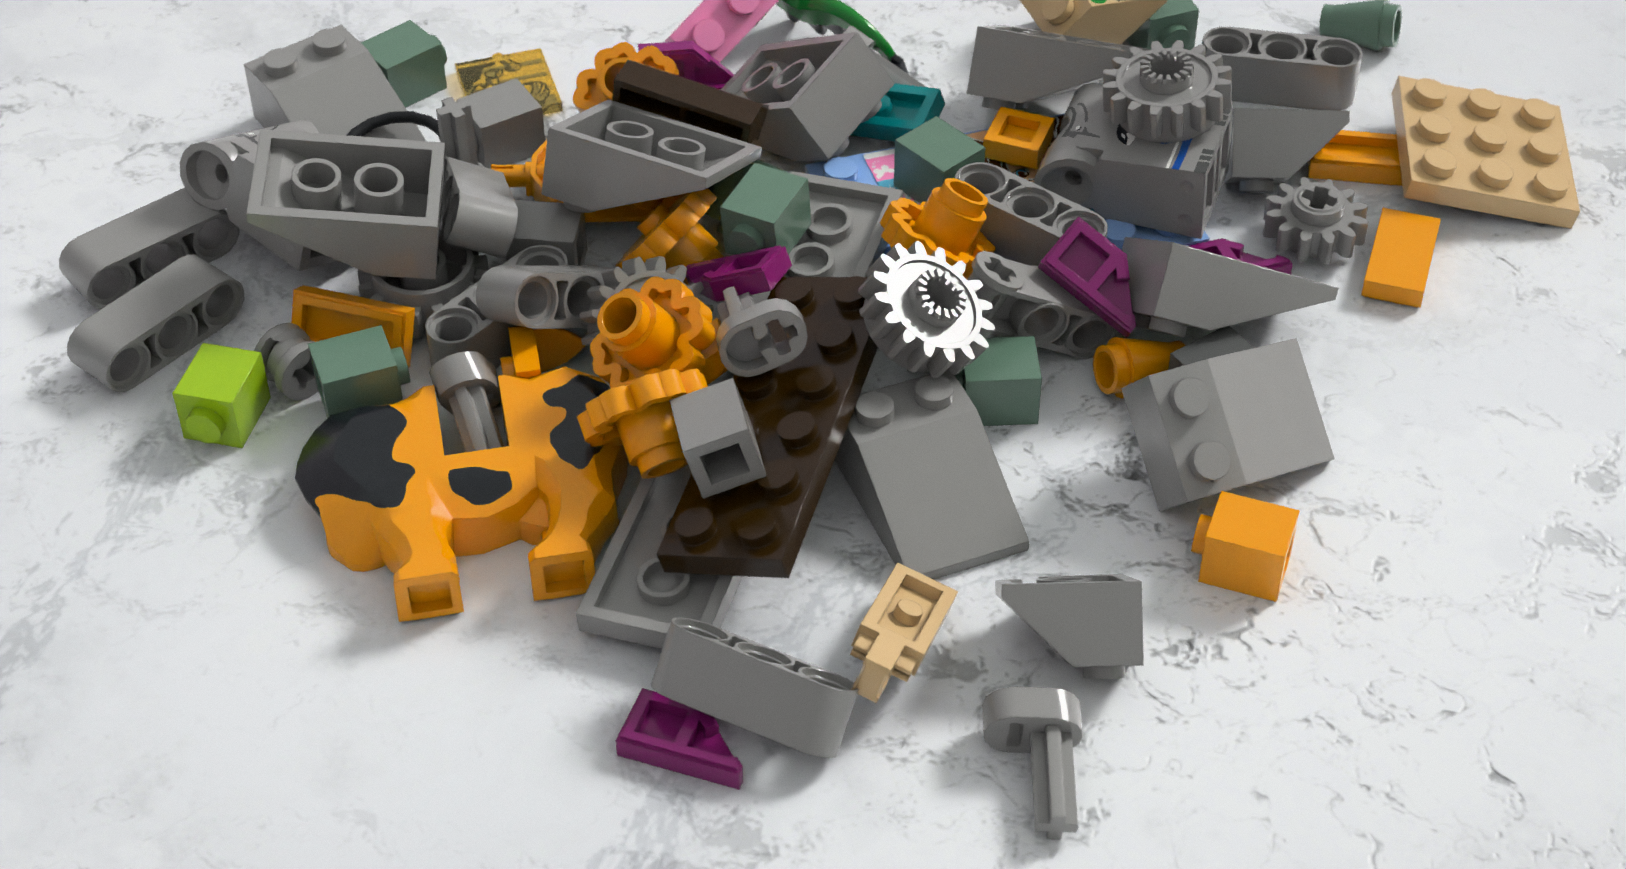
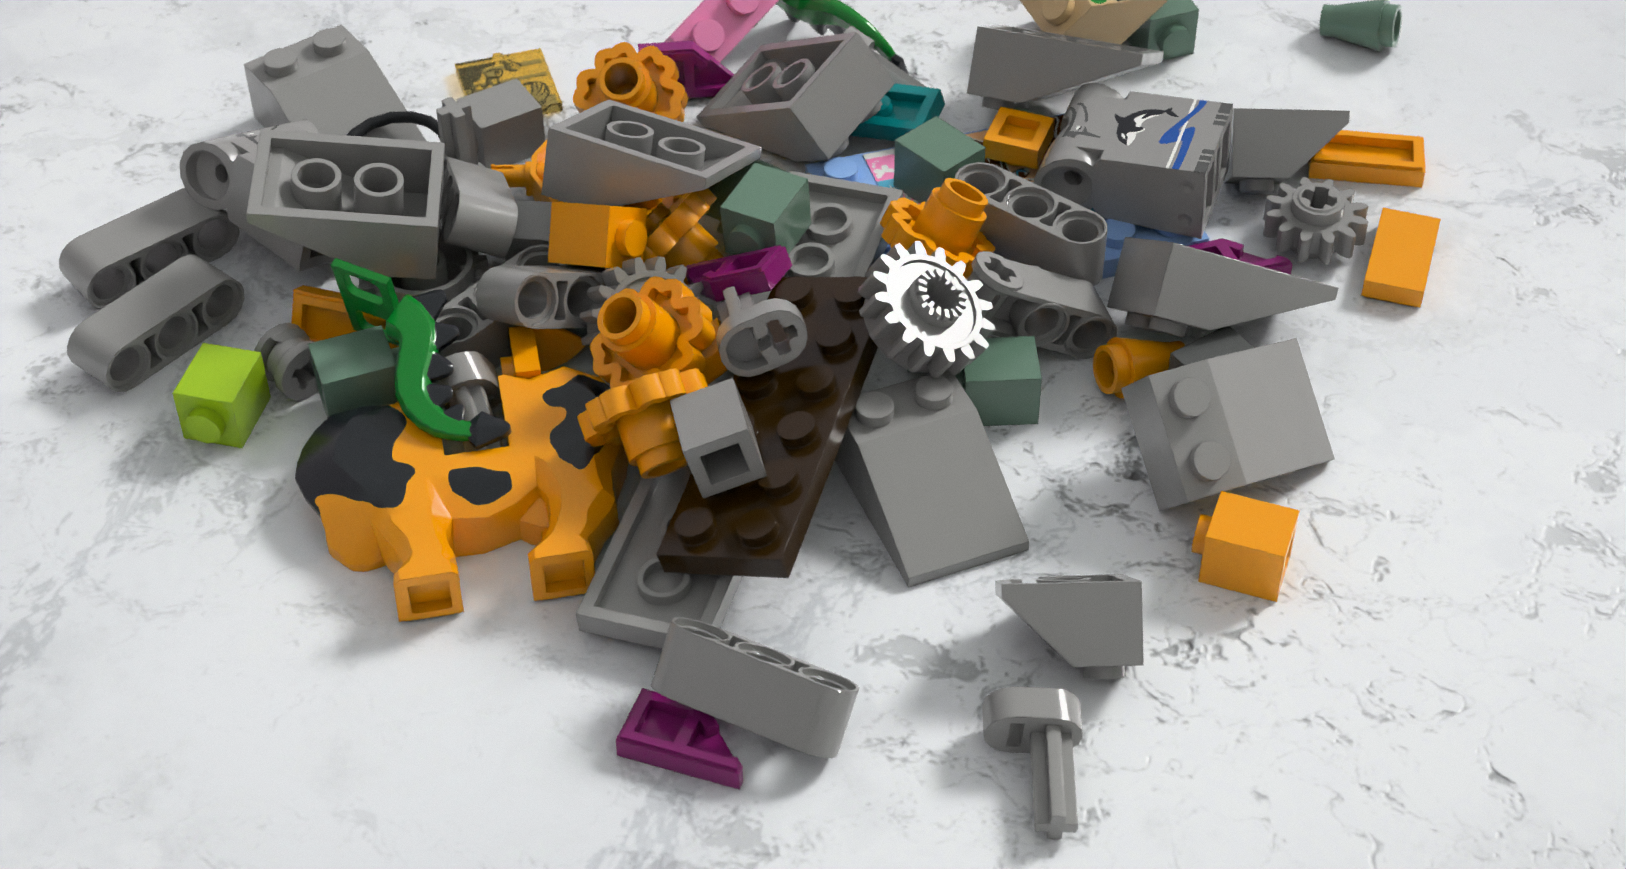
sand green brick [361,20,447,108] -> none
dark brown piece [612,60,769,144] -> none
tan hinge [850,563,958,703] -> none
magenta tile [1038,216,1136,338] -> none
light grey gear [1102,40,1232,143] -> none
light grey beam [1202,27,1363,110] -> none
tan plate [1392,76,1580,229] -> none
none -> green piece [331,258,512,450]
none -> light orange brick [548,201,647,268]

